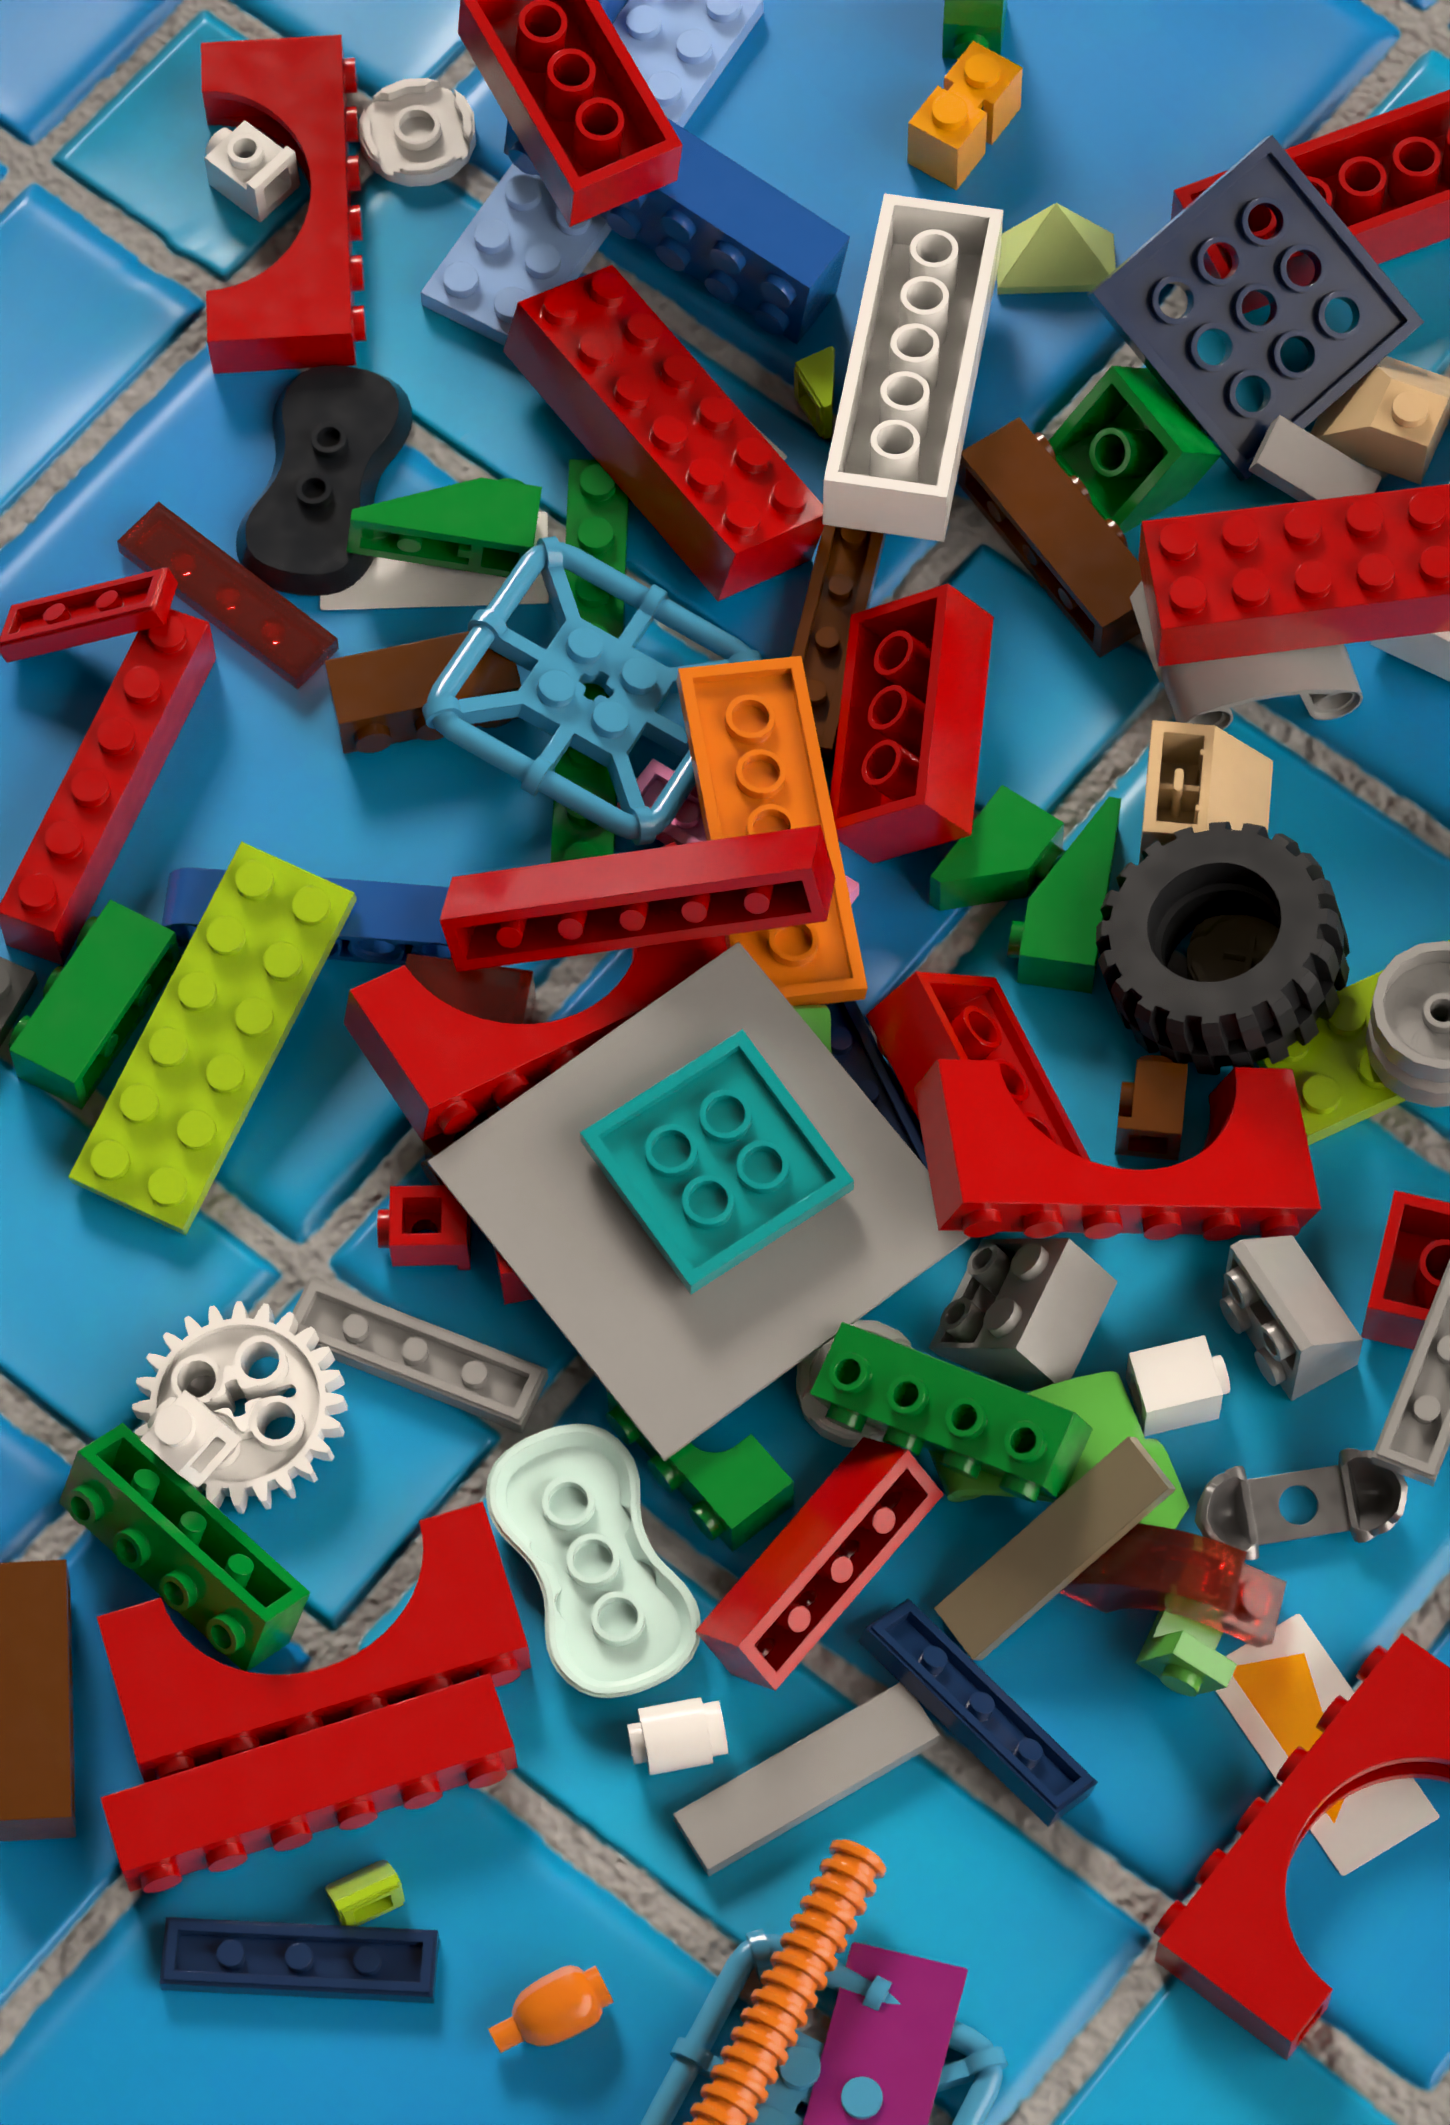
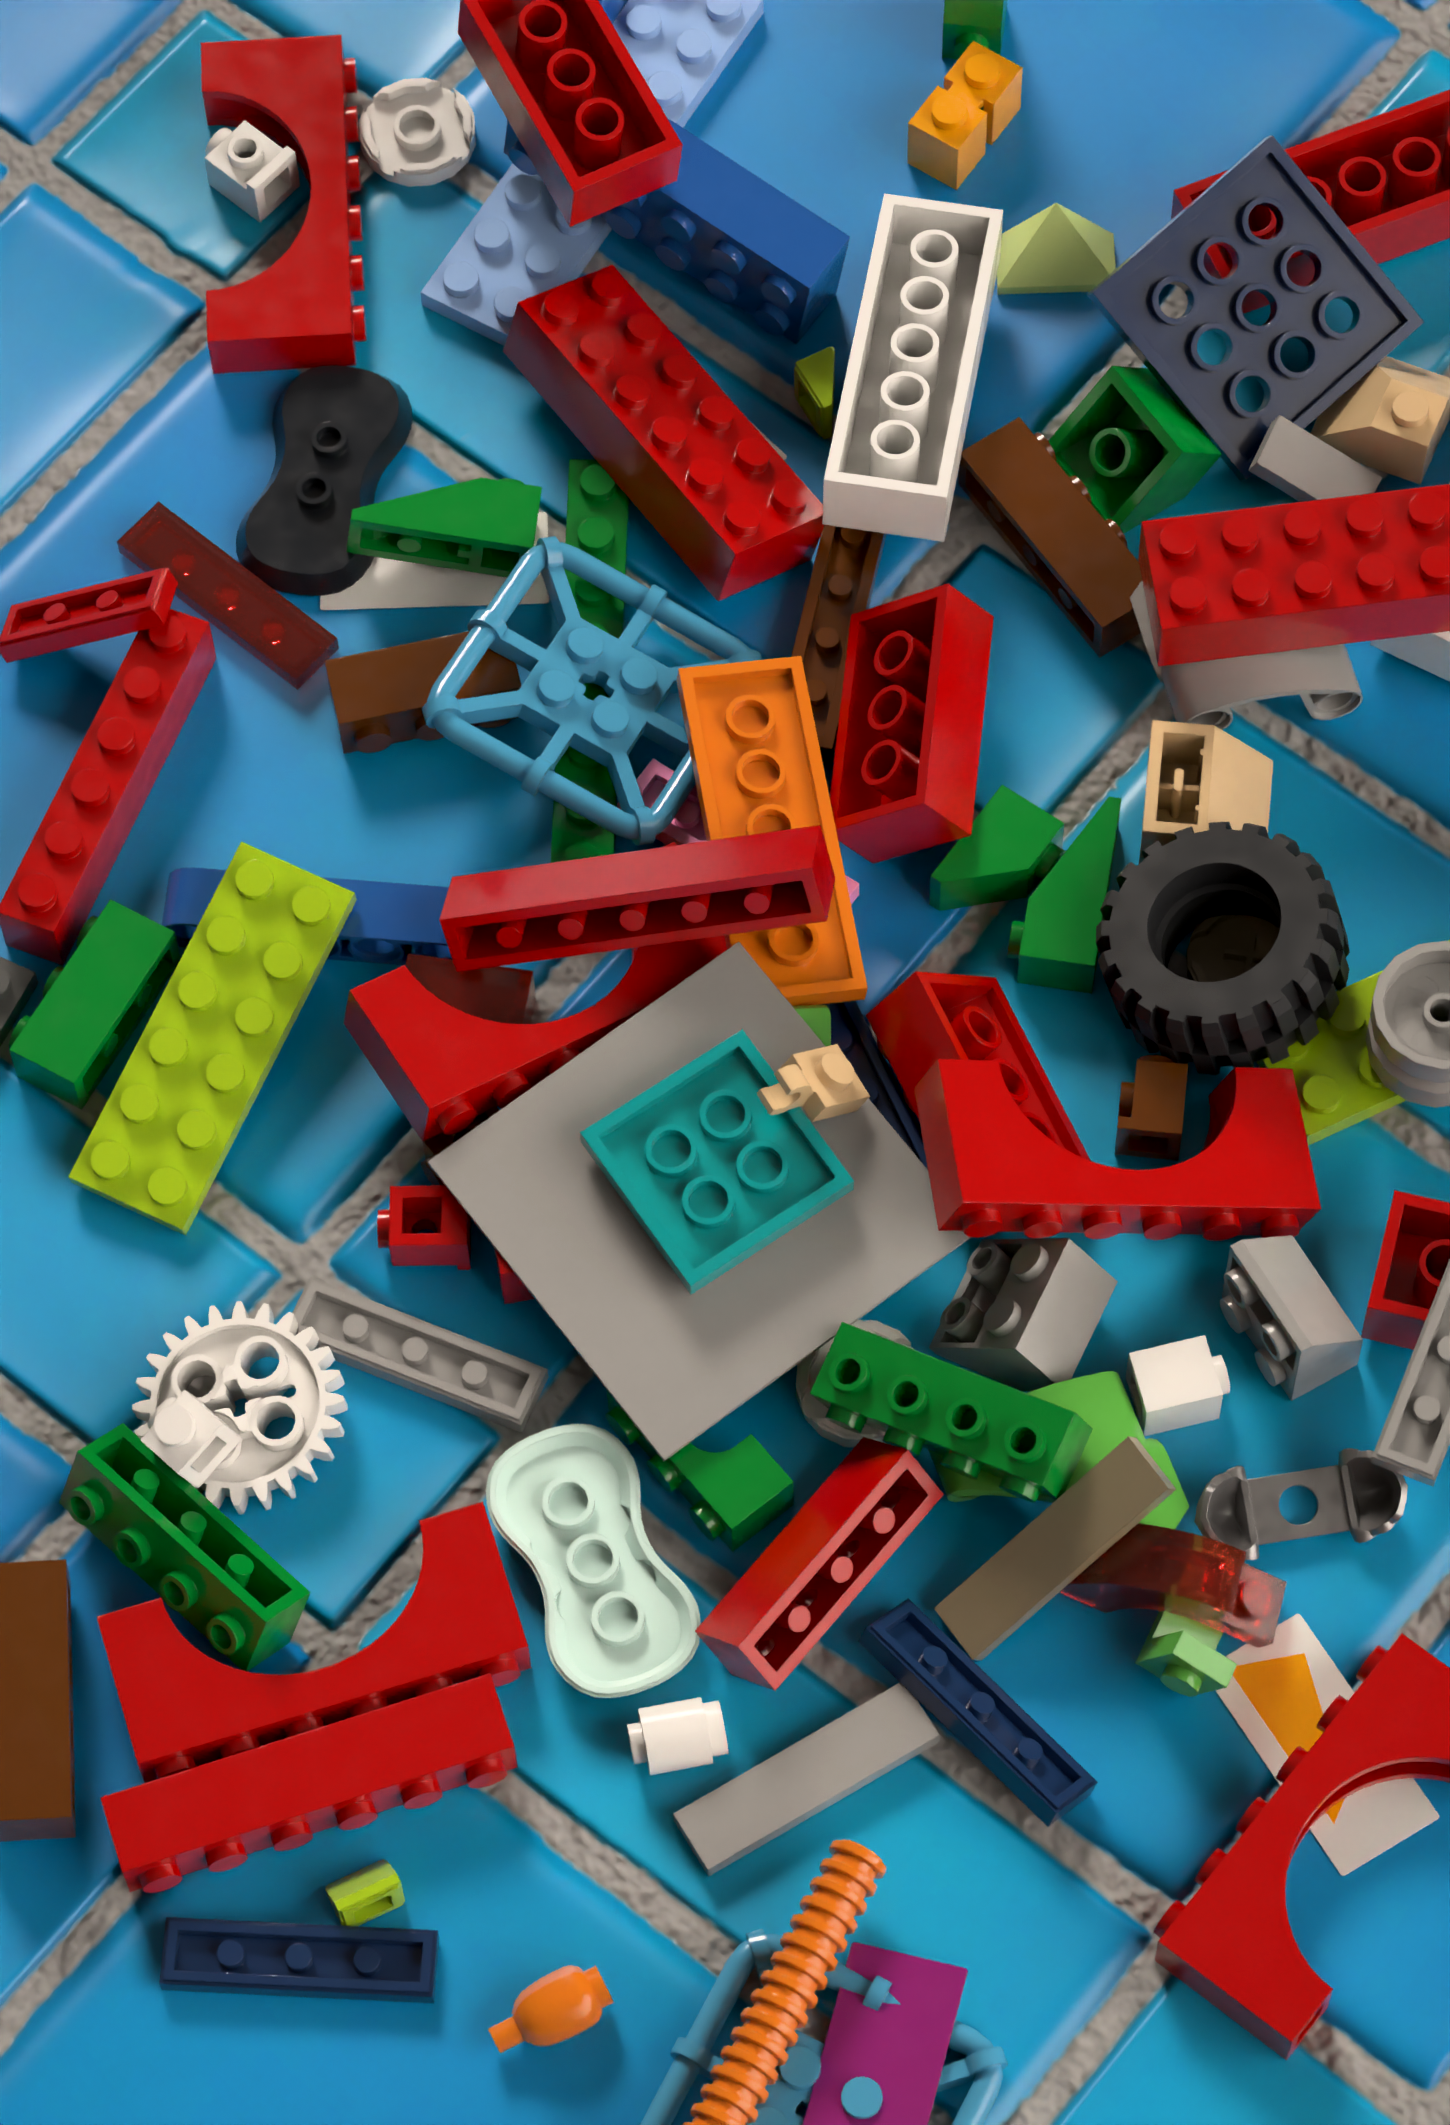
none -> tan plate [756,1044,870,1122]

